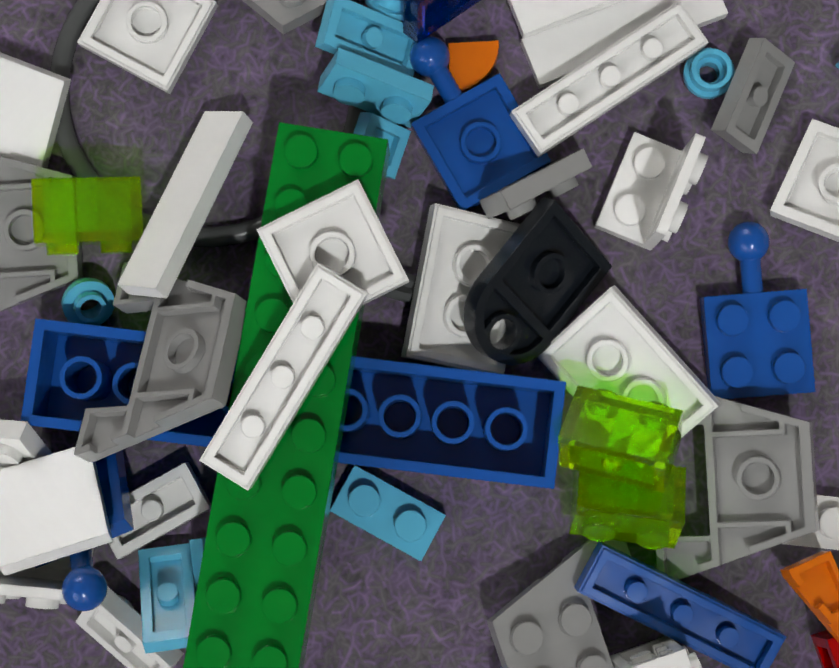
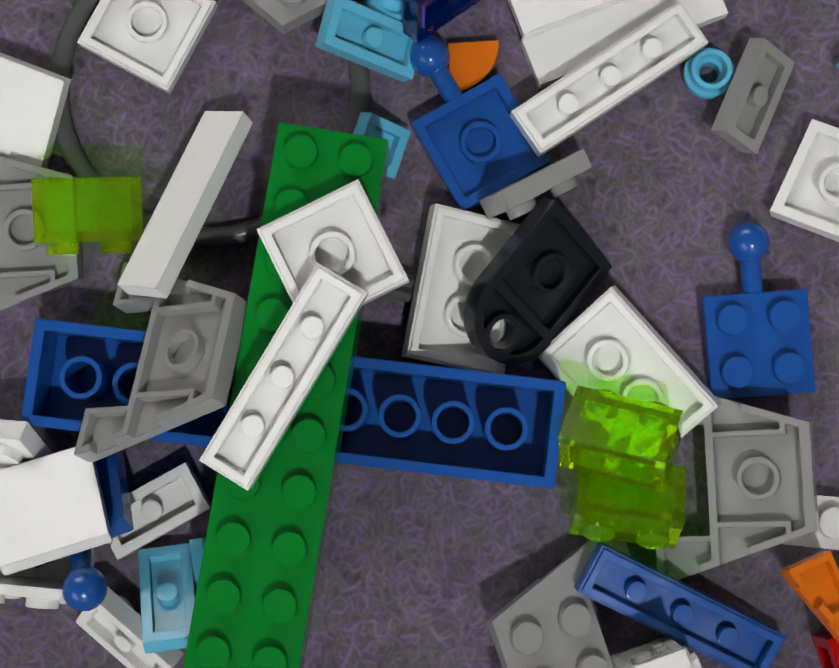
medium azure plate [61,278,114,326] -> none
medium azure plate [317,47,434,128] -> none
medium azure plate [330,465,446,561] -> none
white bracket [594,132,708,251] -> none

